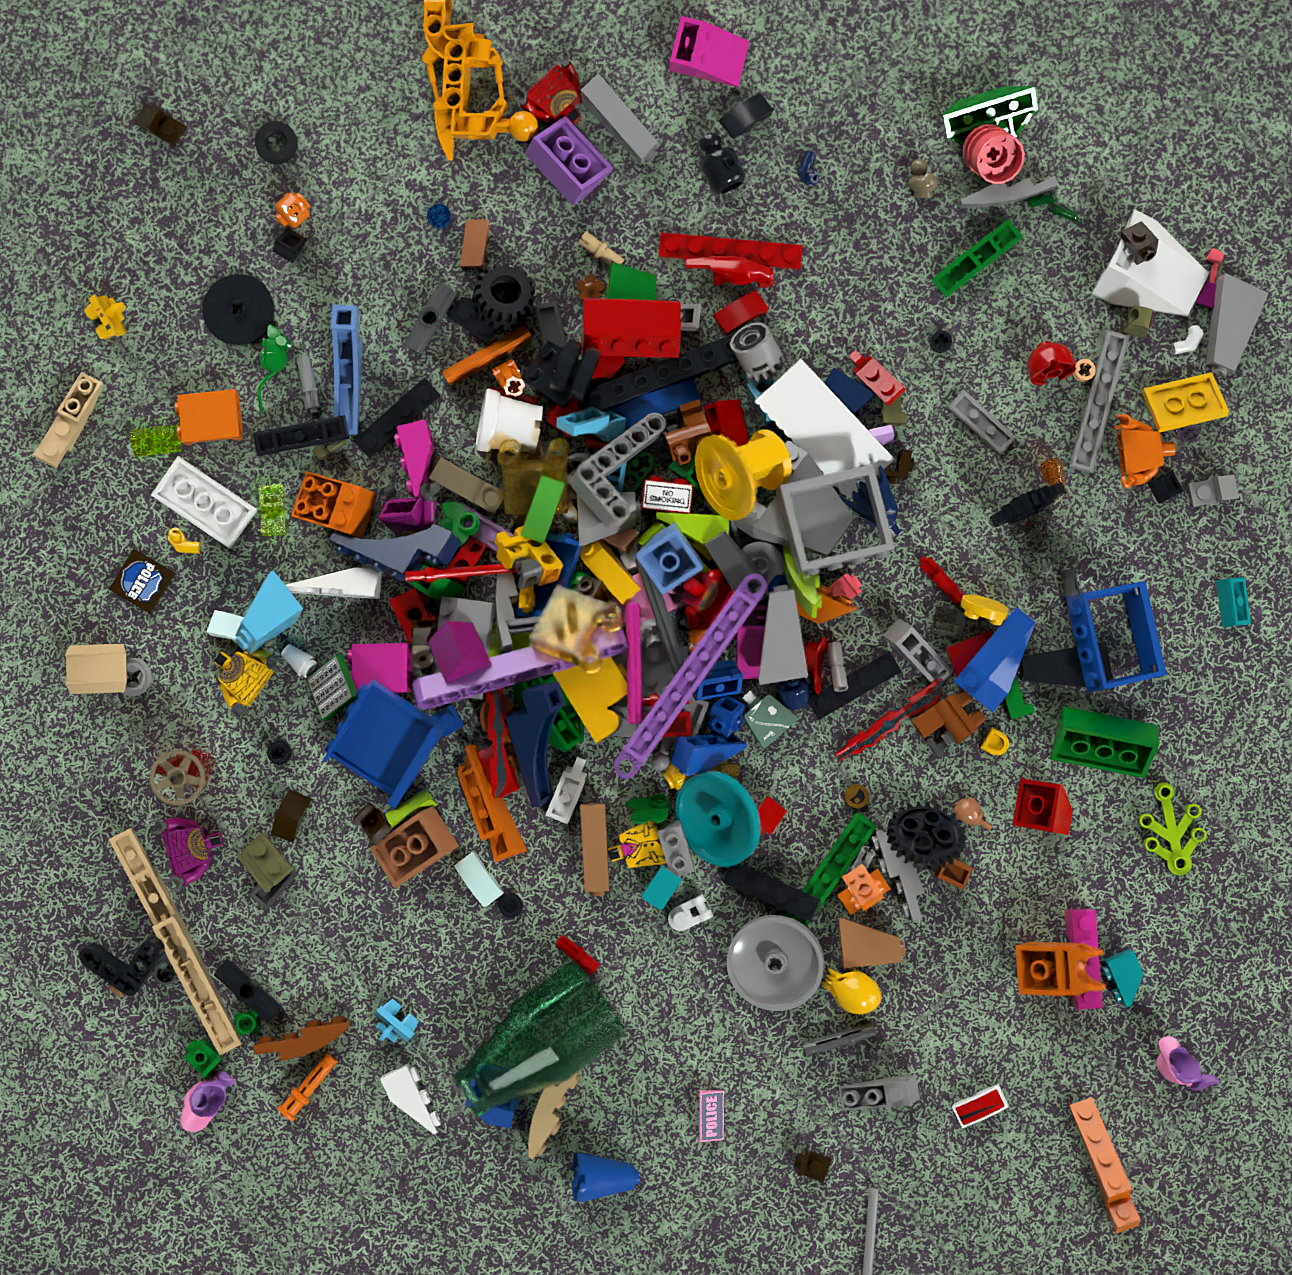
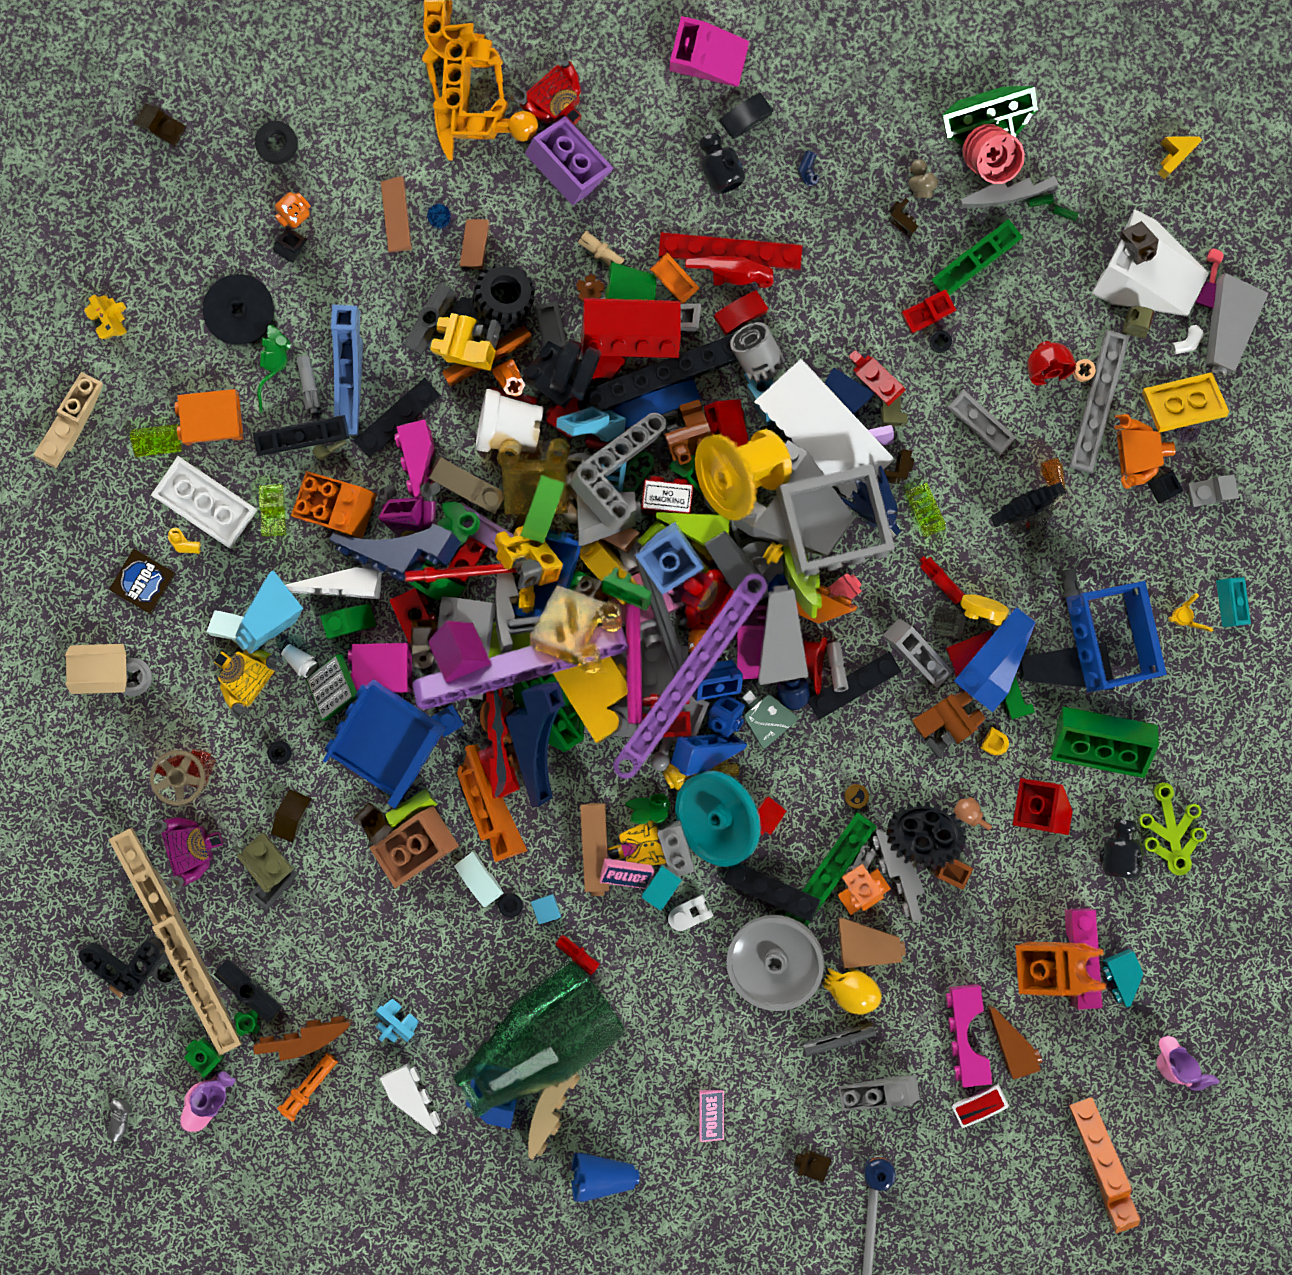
white hinge [546,756,587,824] -> none
light grey slope [581,74,658,164] -> none
red sword [834,678,944,762] -> none
none -> flat silver arm [107,1099,132,1142]
none -> green slope [321,603,377,640]
none -> nougat slope [381,176,412,252]
none -> yellow hips [430,313,501,371]
none -> medium azure slope [531,894,561,924]
none -> slope [599,858,654,889]
none -> green plate [602,568,652,611]
none -> orange tile [649,253,699,304]
none -> yellow plate [763,542,784,565]
none -> dark blue head [863,1156,896,1191]
none -> dark brown bracket [888,198,919,239]
none -> red slope [900,289,956,334]
none -> clear neon green slope [905,482,946,538]
none -> dark pink arch [945,984,992,1087]
none -> dark orange slope [987,1005,1042,1080]
none -> black piece [1099,819,1145,879]
none -> yellow slope [1158,137,1202,179]
none -> yellow plant [1168,593,1213,632]

